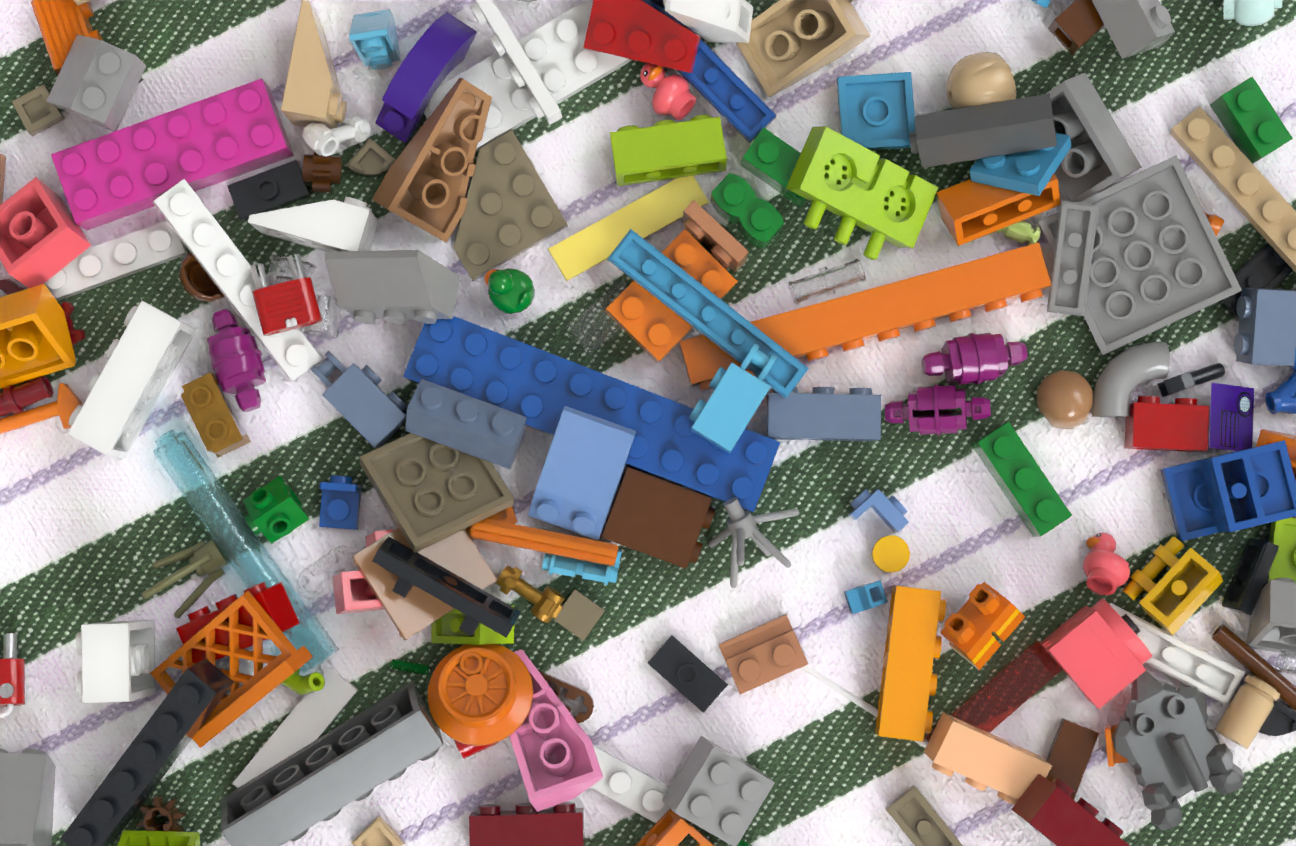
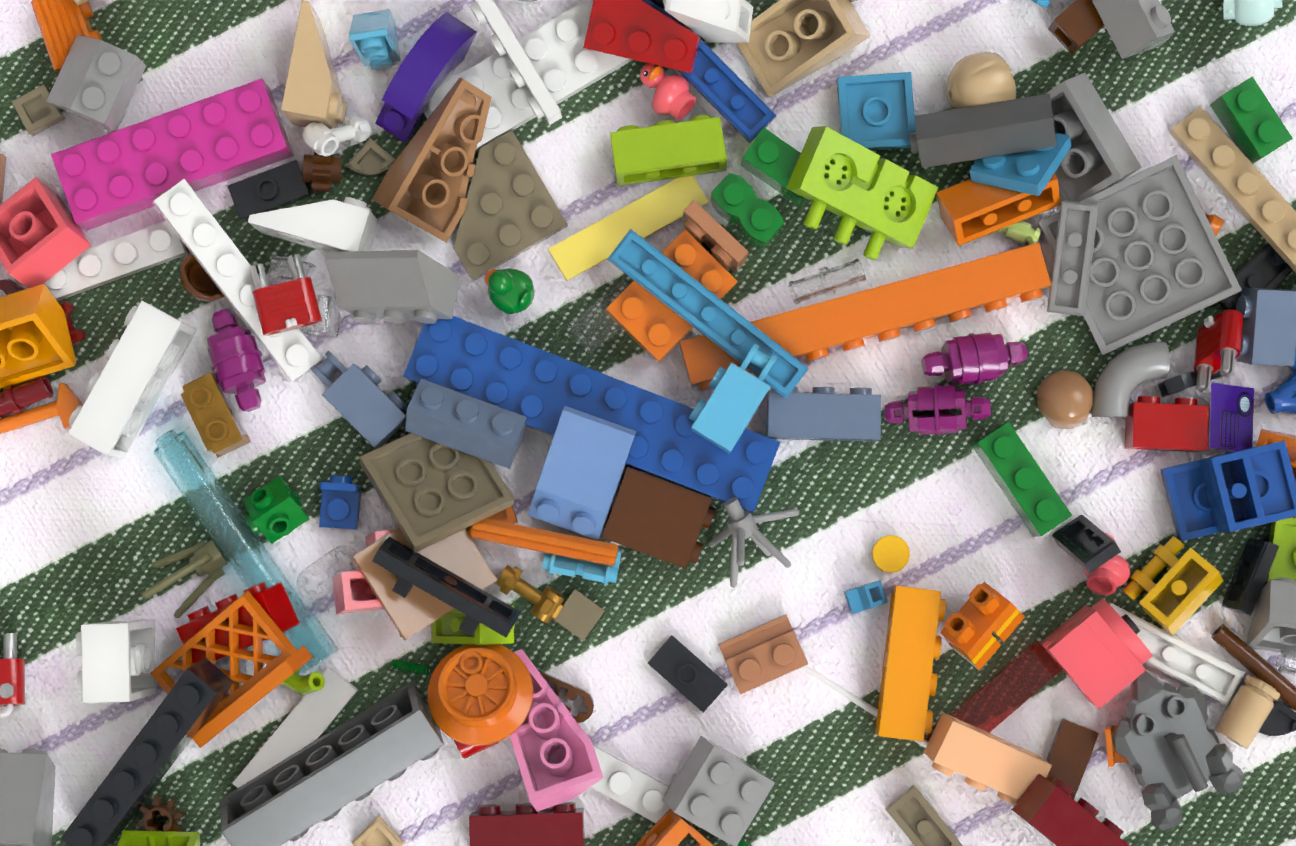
medium blue bracket [848,489,909,533] -> none
none -> black plate [1052,515,1121,573]
none -> red piece [1193,310,1243,393]

